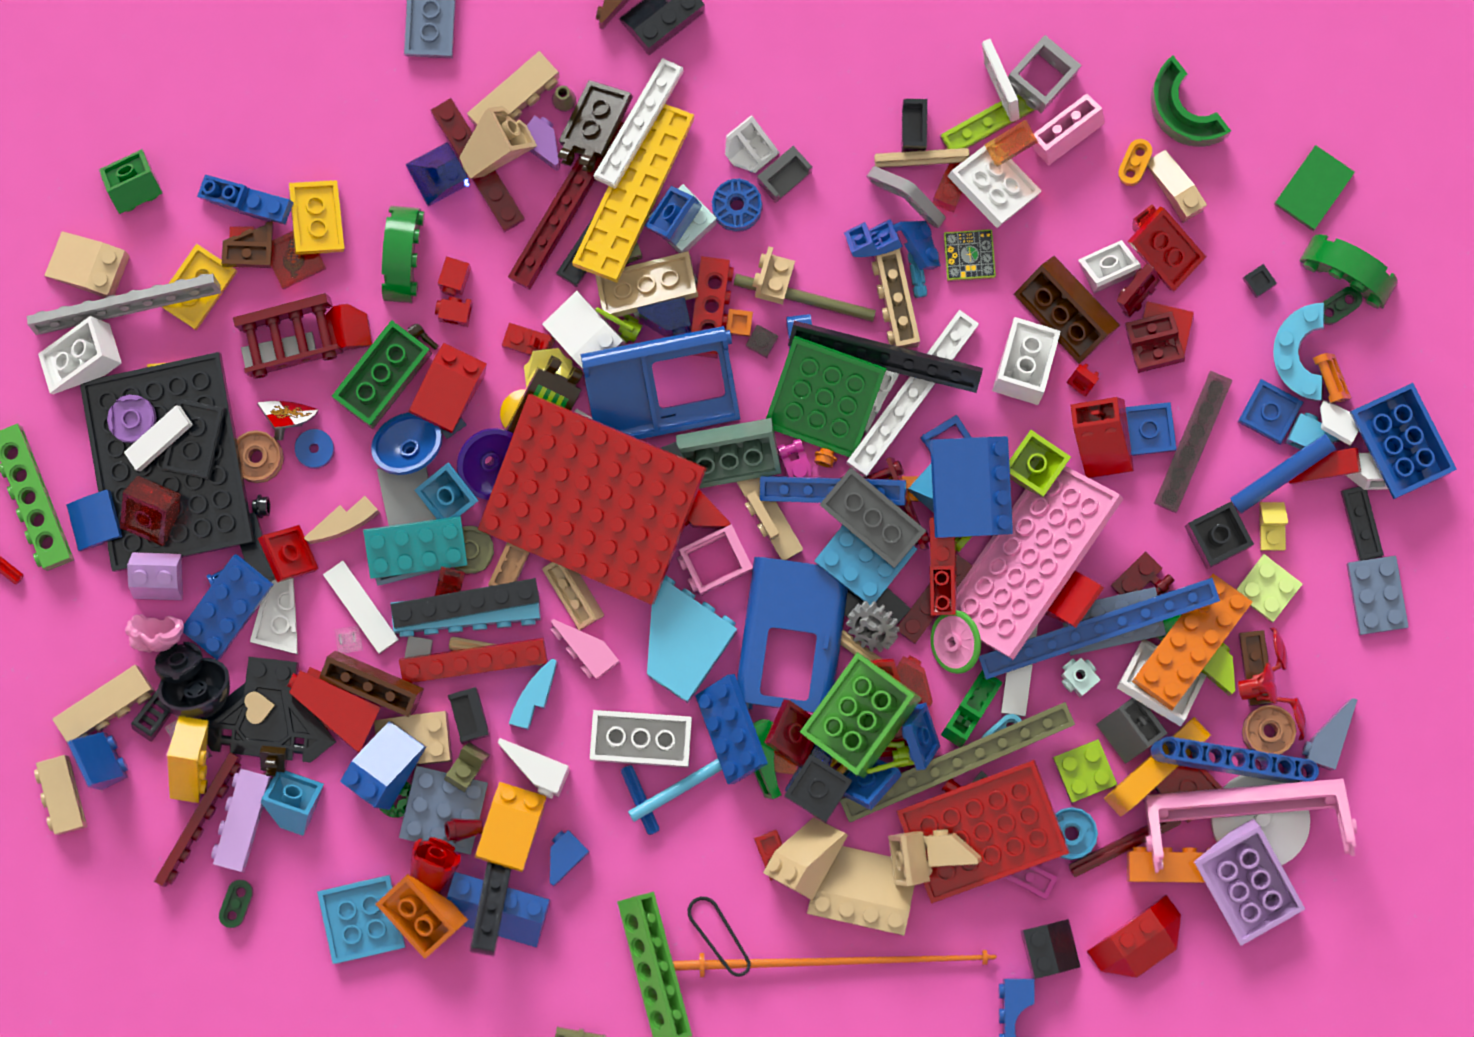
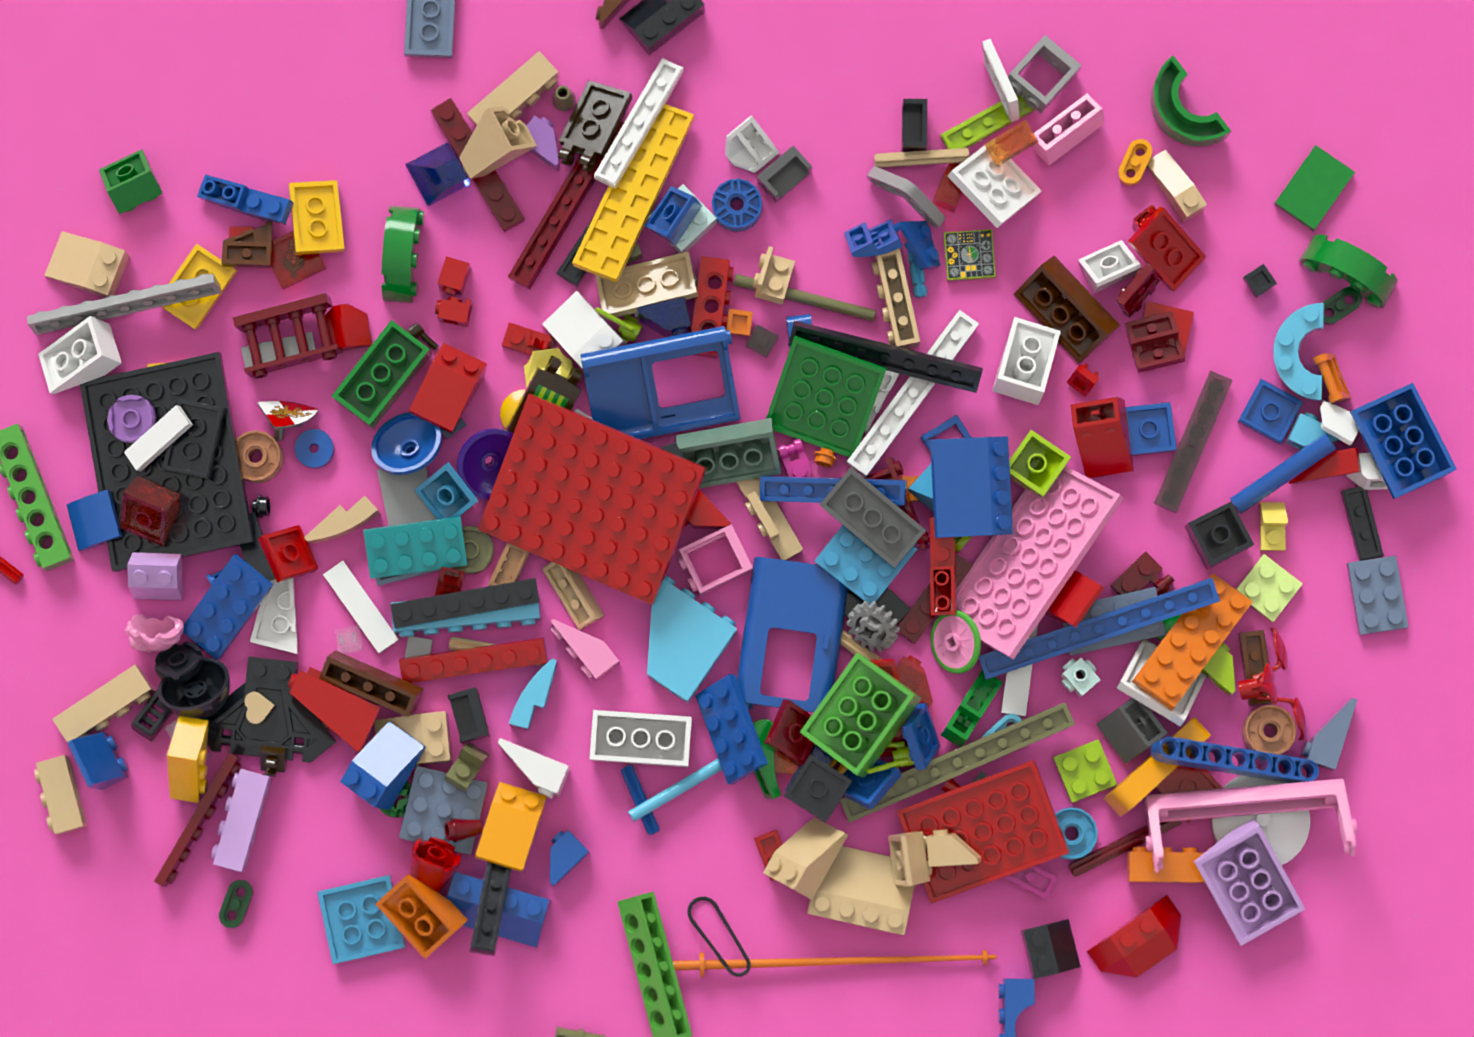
dark azure slope [261,771,324,836] -> none

